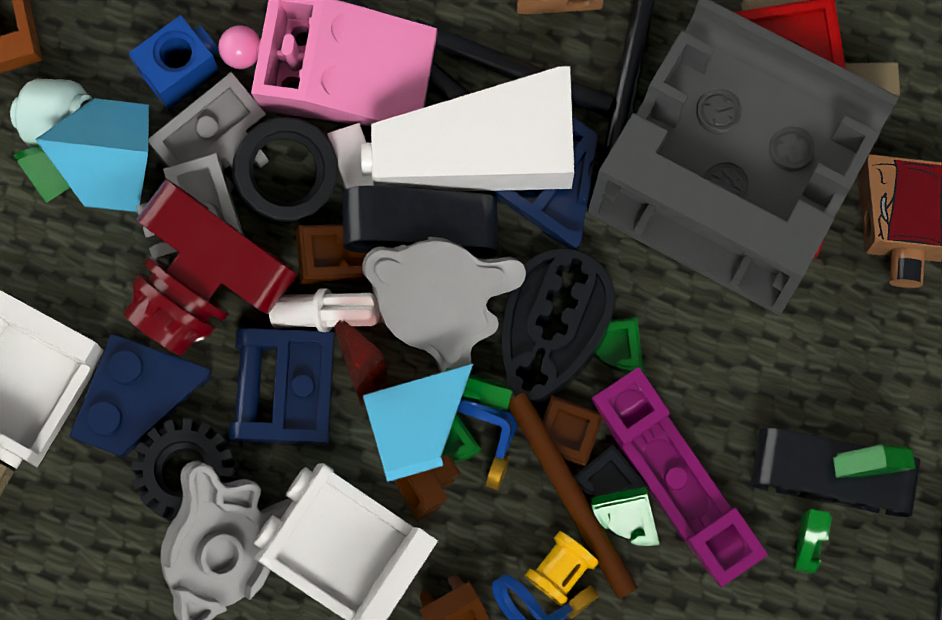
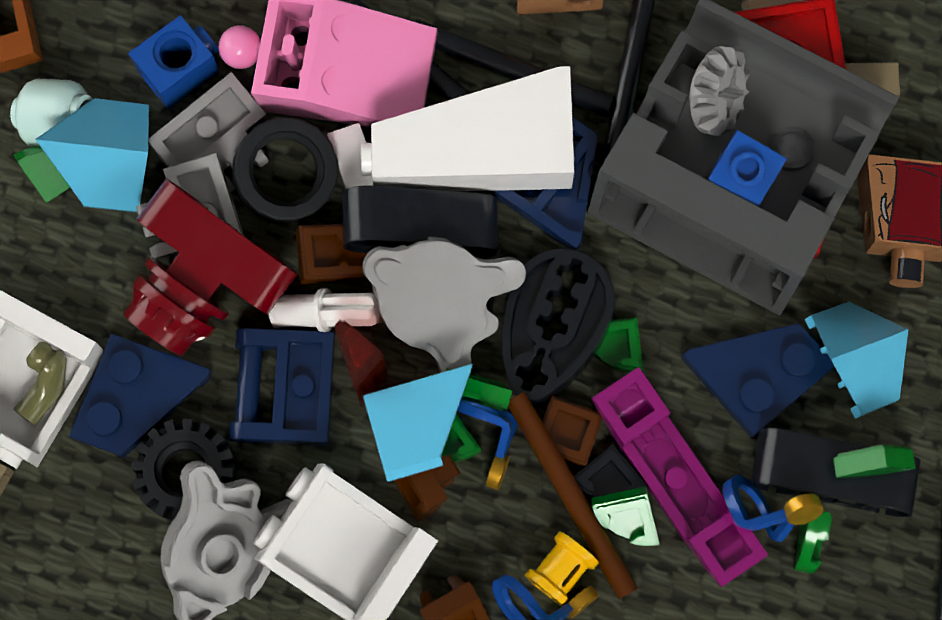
none -> olive arm [13,342,67,426]
none -> dark blue wing [681,323,835,438]
none -> light grey gear [689,45,750,136]
none -> blue brick [707,130,787,207]
none -> blue piece [723,475,823,543]
none -> medium azure slope [805,302,908,419]

